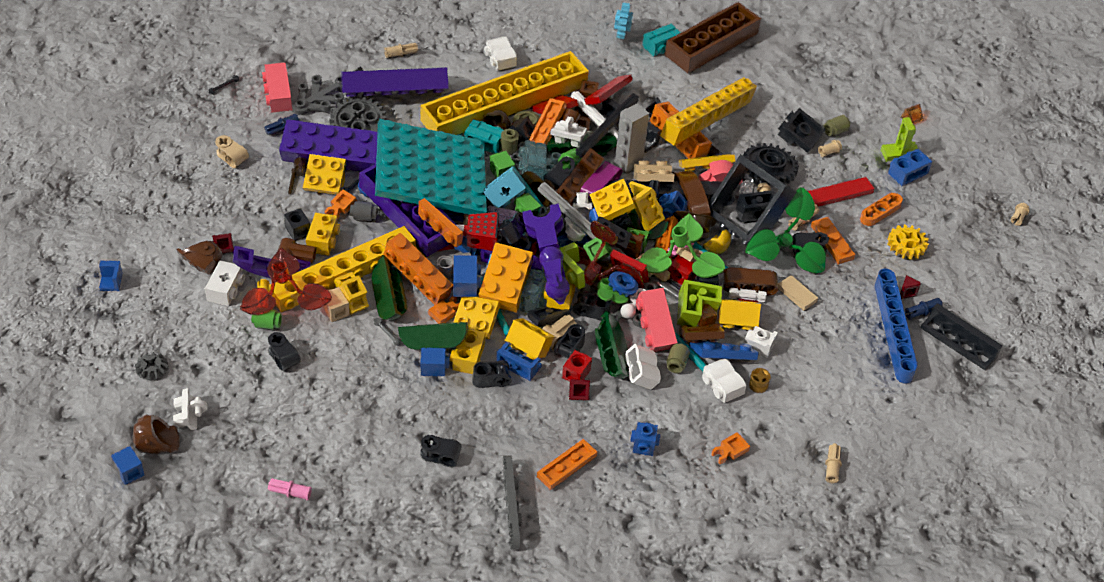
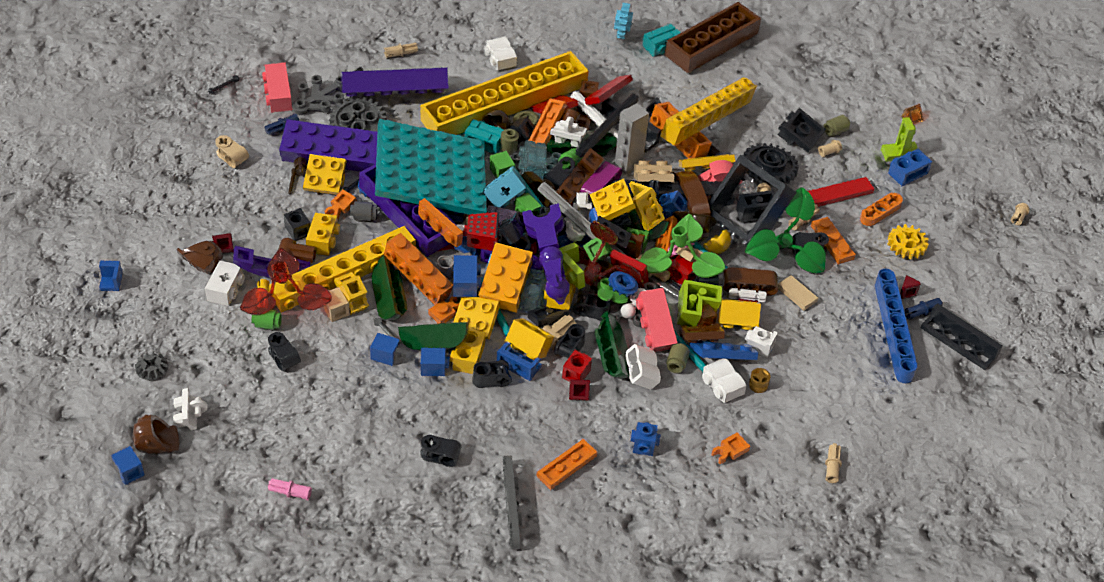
none -> blue panel [370,333,399,366]

